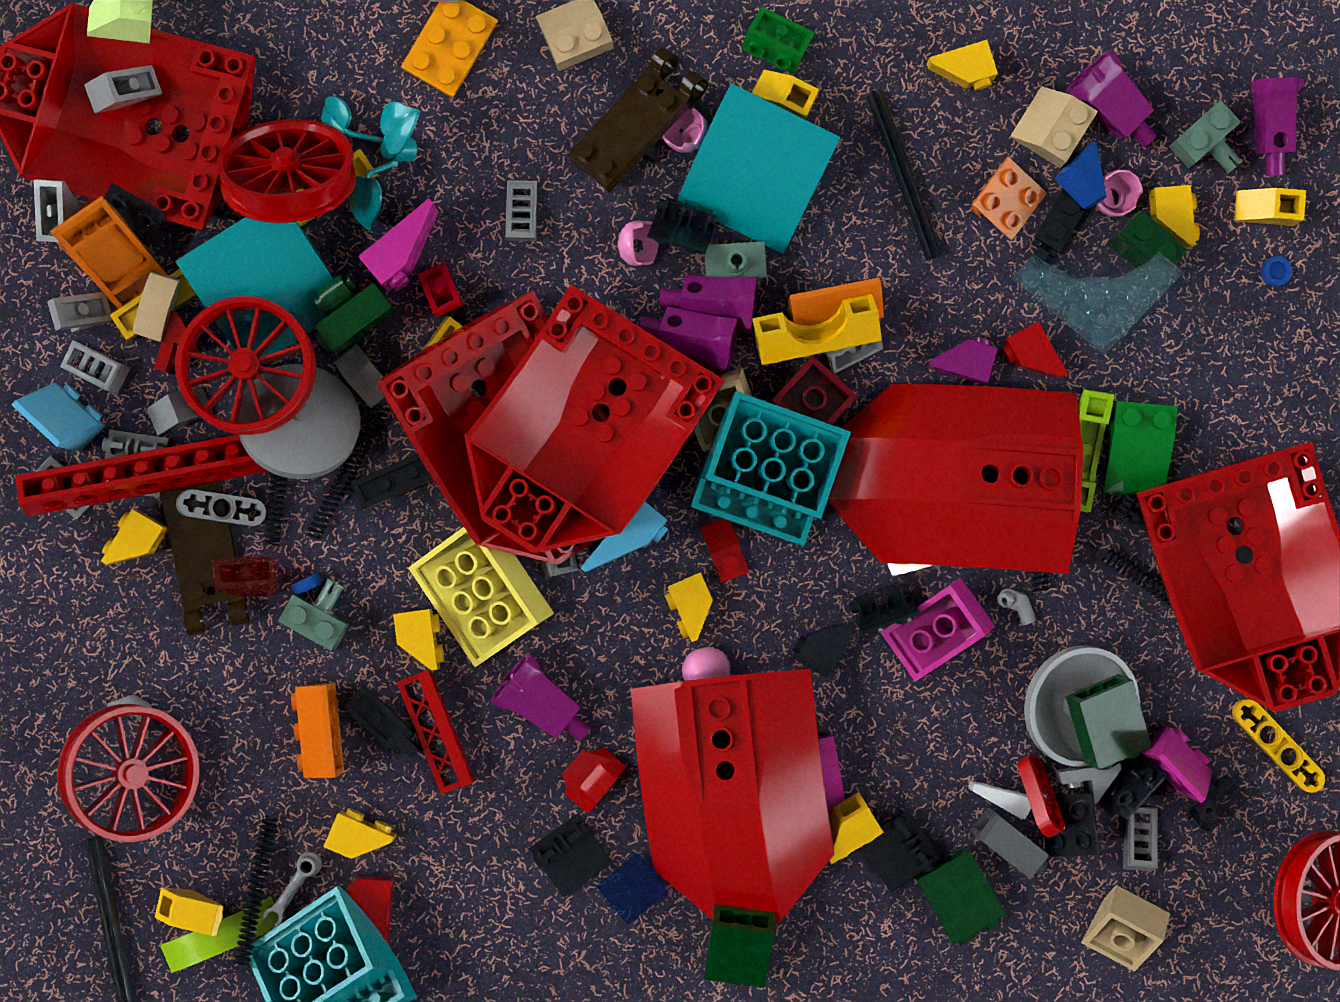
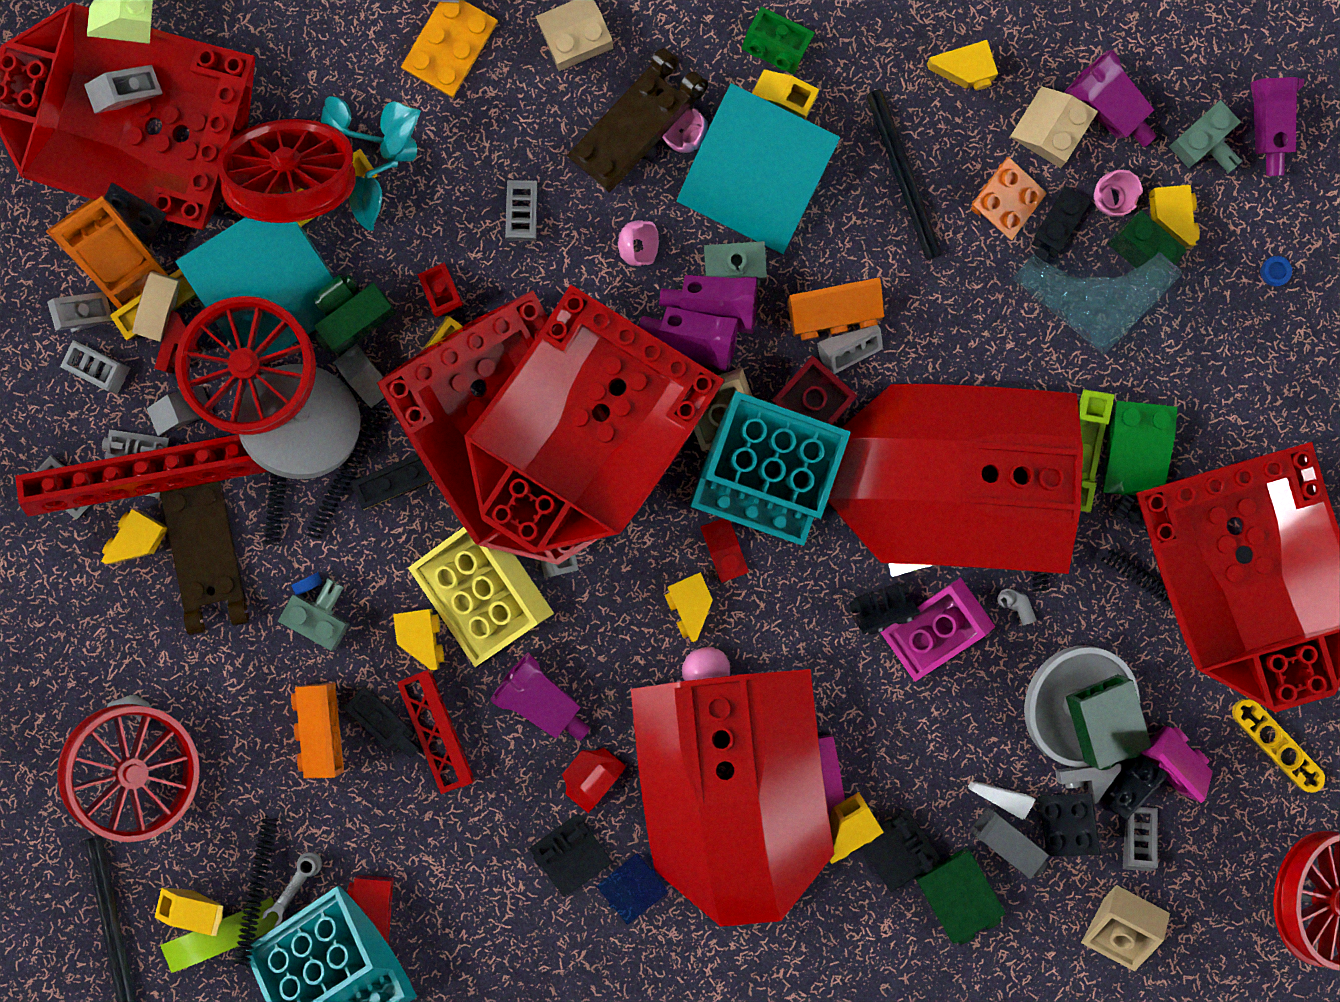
medium azure slope [11,383,106,452] -> none
light grey slope [33,179,80,242] -> none
light grey beam [176,489,266,526] -> none
clear red slope [212,556,277,597] -> none
yellow slope [323,808,397,859] -> none
dark pink slope [358,198,439,292] -> none
medium azure slope [581,502,668,572] -> none
black hinge [647,197,718,254] -> none
dark green brick [704,904,775,988] -> none
yellow arch [752,294,882,365] -> none
black slope [792,622,857,678] -> none
magenta slope [927,337,998,385] -> none
red slope [1002,321,1068,379] -> none
red beam [1017,753,1065,838] -> none
blue slope [1055,141,1107,210] -> none
black hinge [1186,773,1240,831] -> none
yellow slope [1234,188,1306,226] -> none

